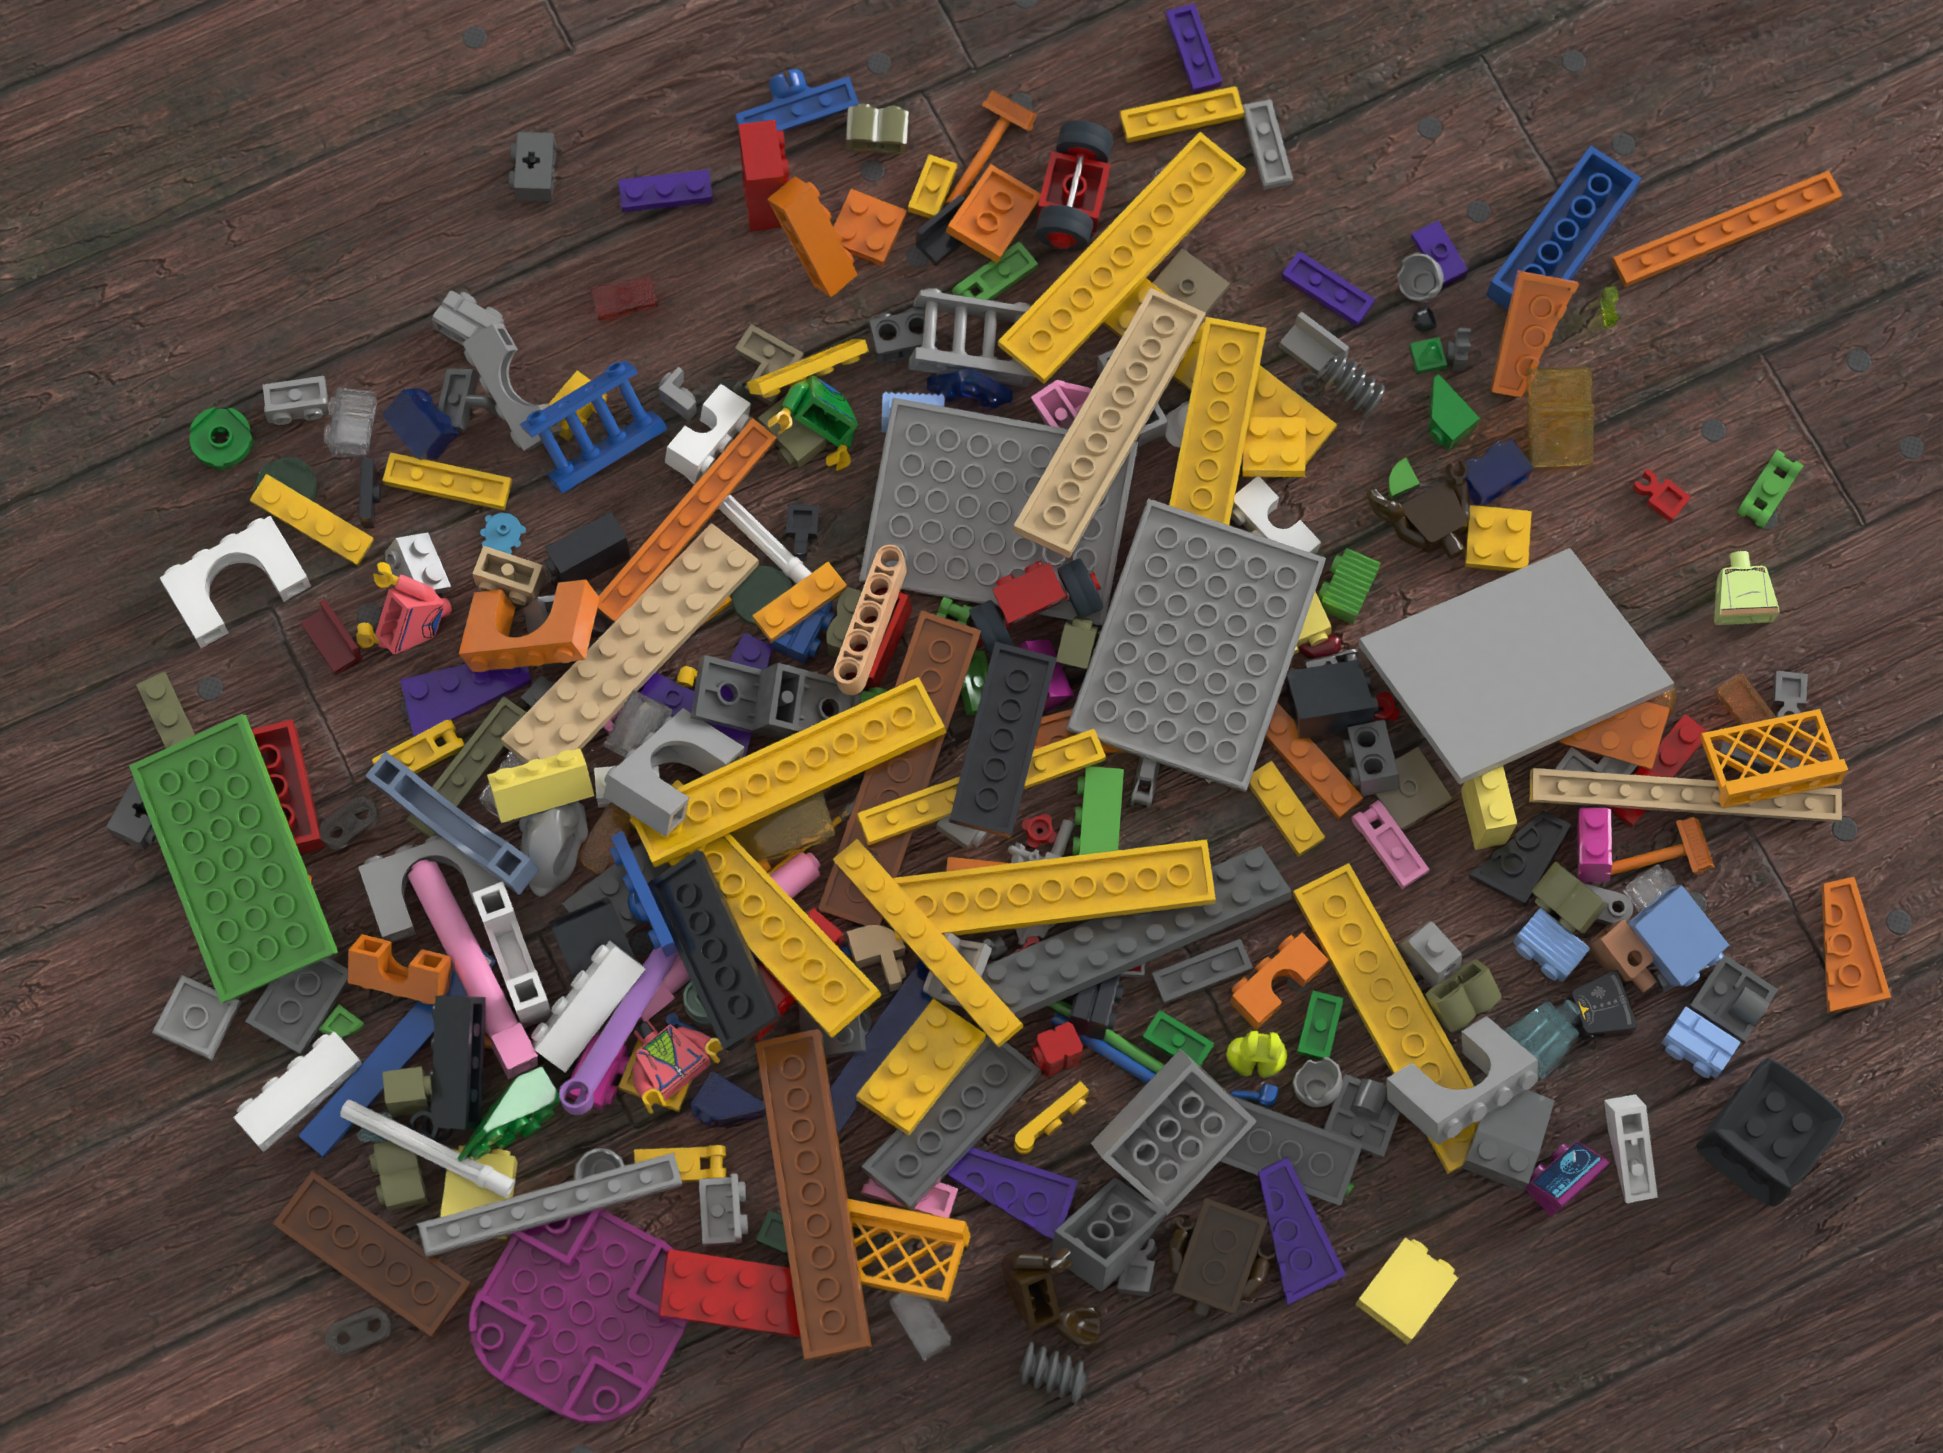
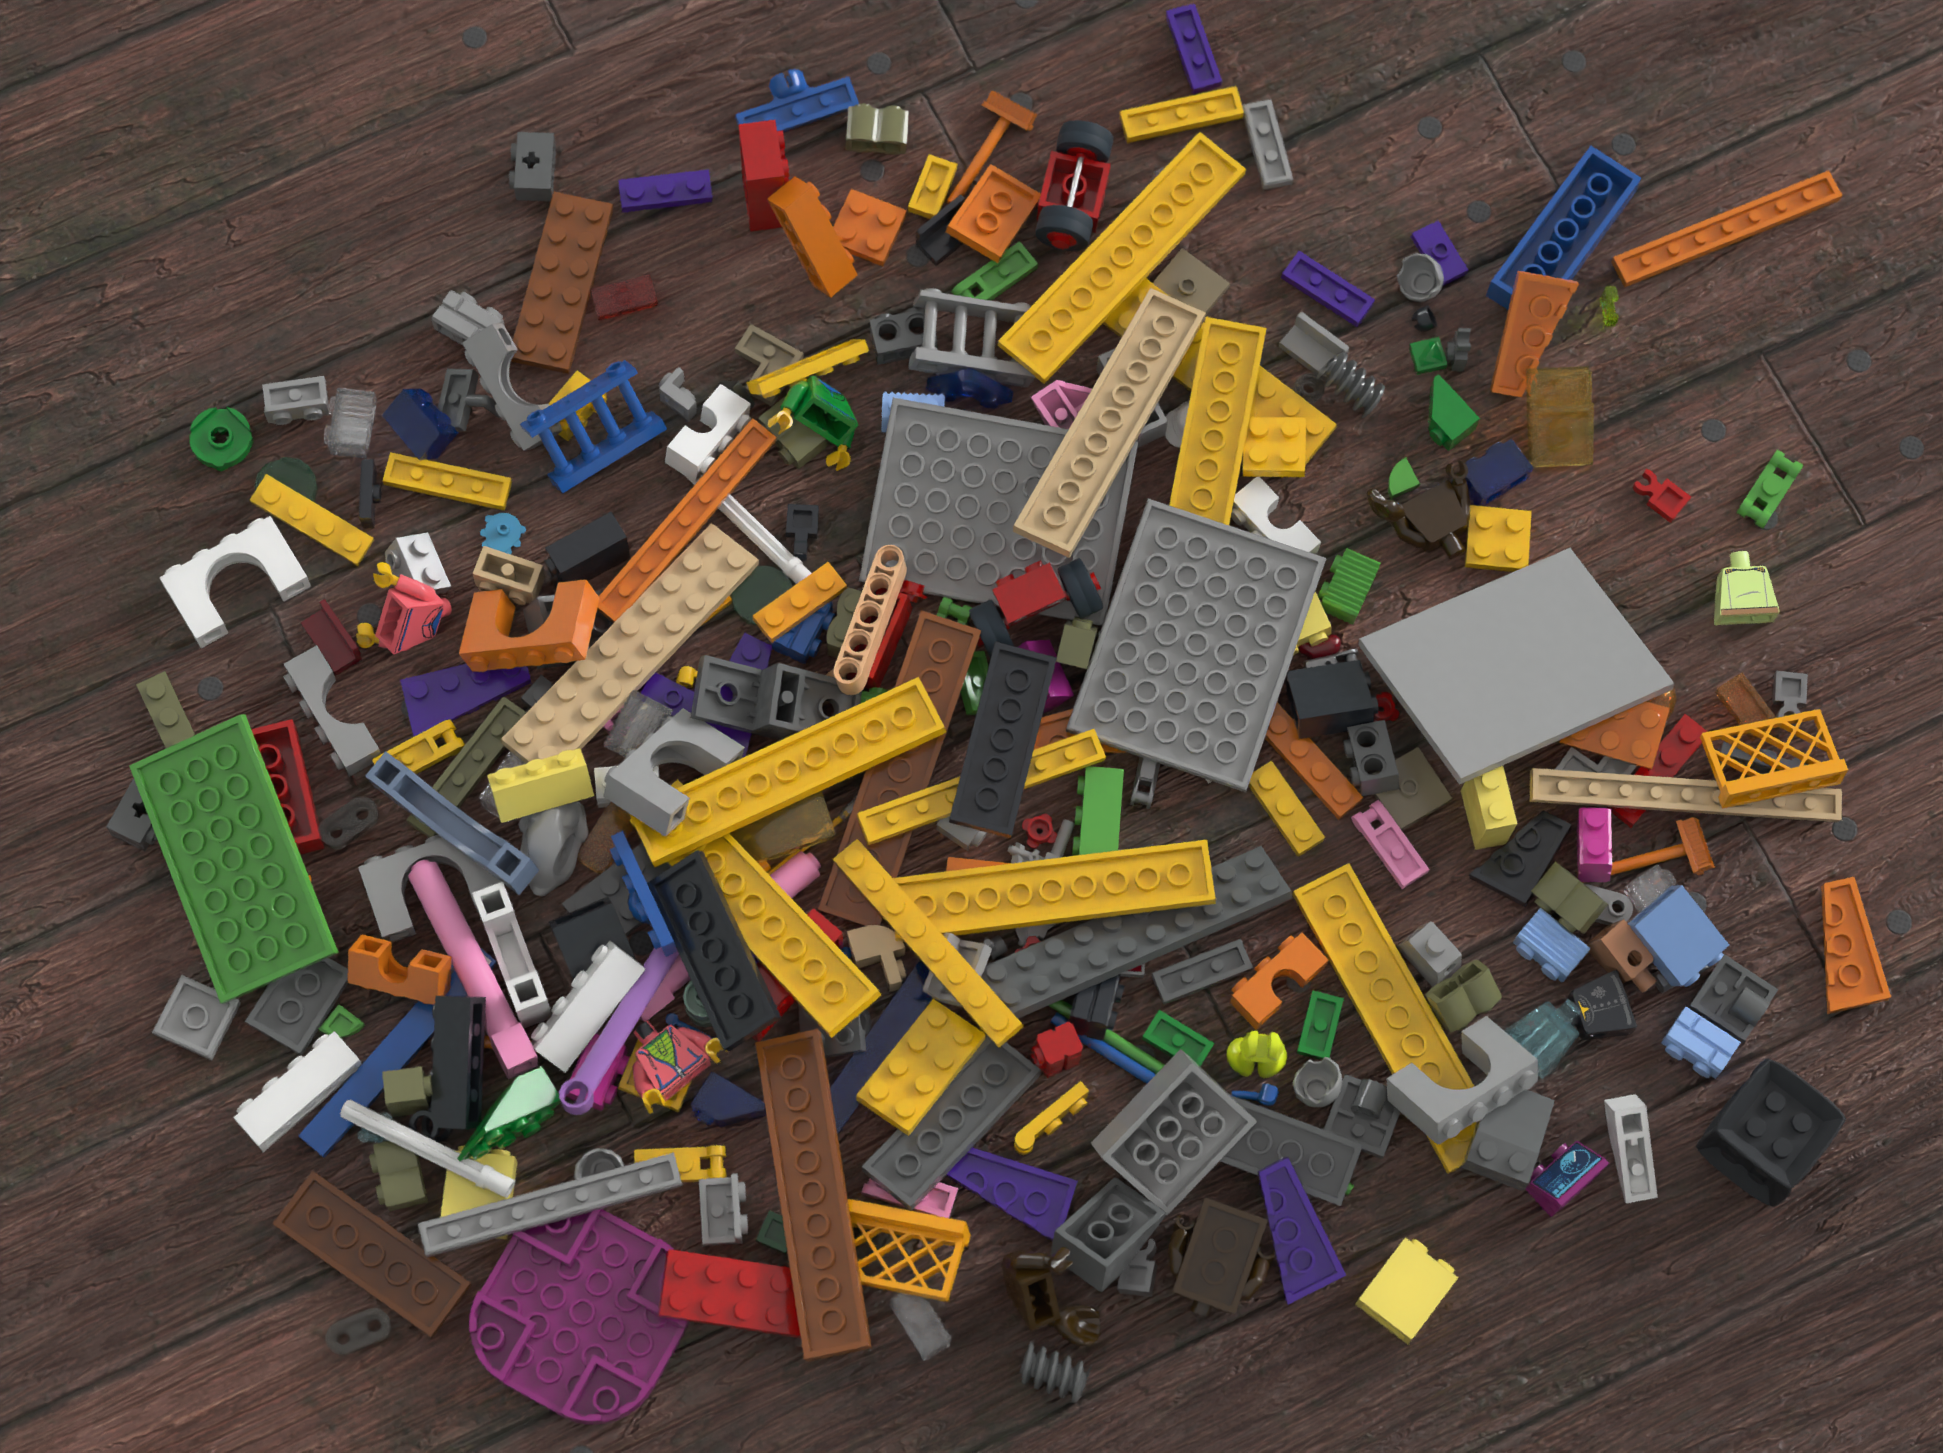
none -> light grey arch [283,645,381,777]
none -> dark orange plate [511,192,613,374]
none -> red plate [900,580,927,603]

